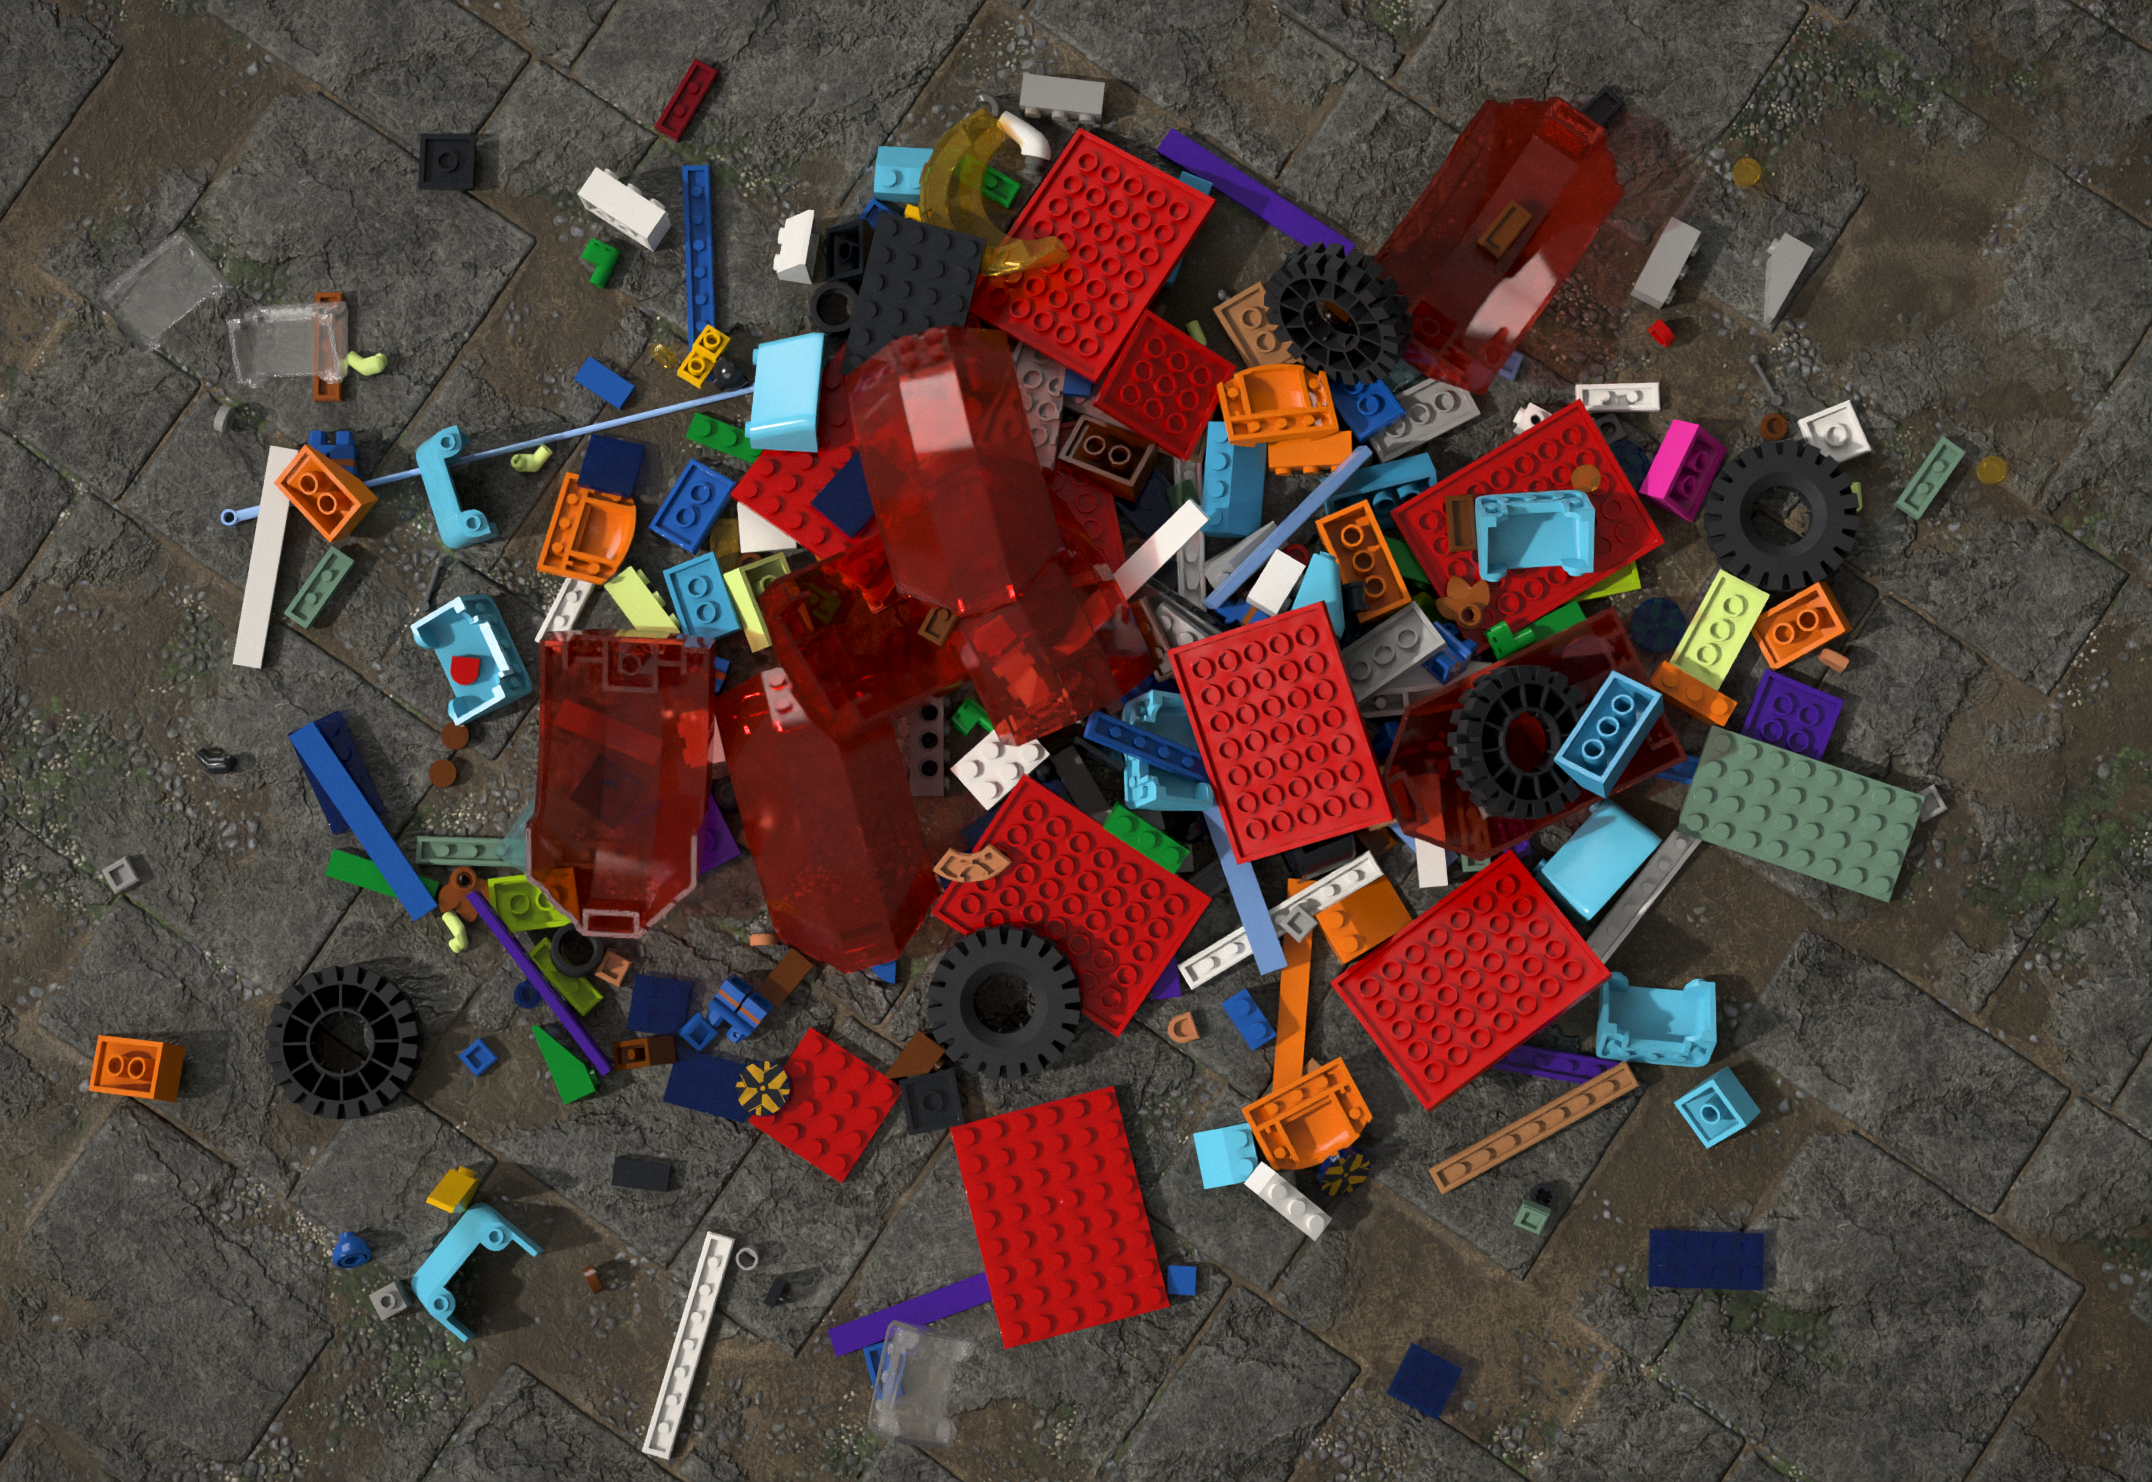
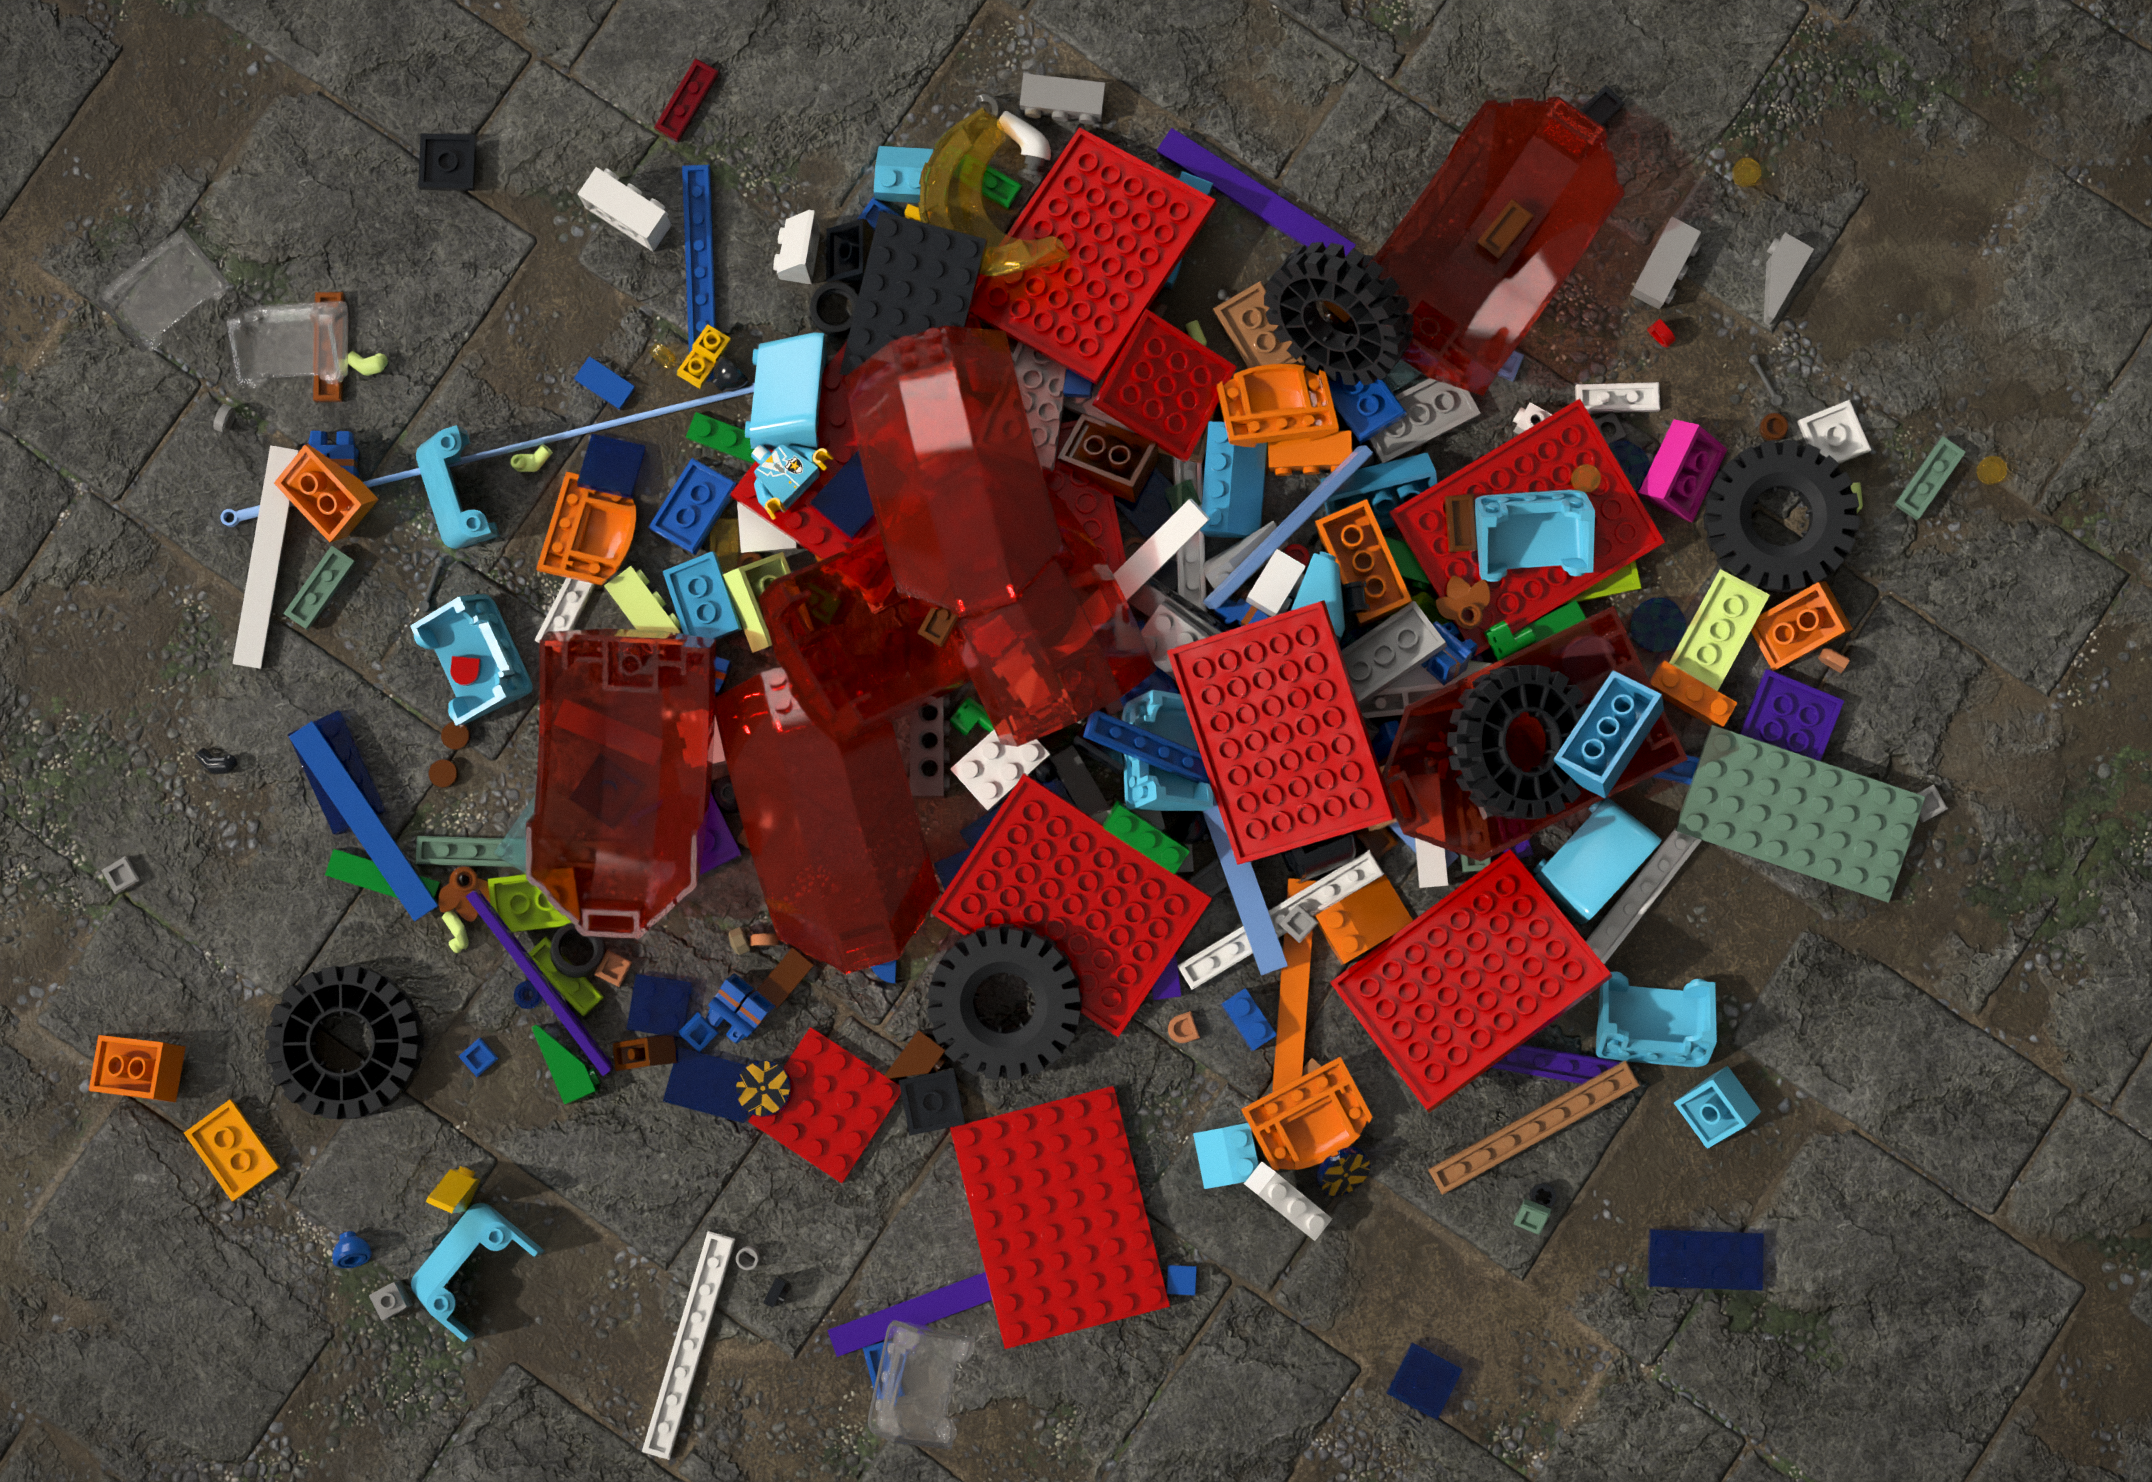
green piece [581,238,621,289] -> none
reddish brown tile [582,1265,604,1295] -> none
black tile [611,1157,672,1193] -> none
nougat tile [933,843,1012,883] -> none
reddish brown tile [1121,595,1175,683] -> none
none -> light orange plate [184,1099,281,1202]
none -> dark tan tile [728,927,751,955]
none -> medium azure torso [751,444,834,520]

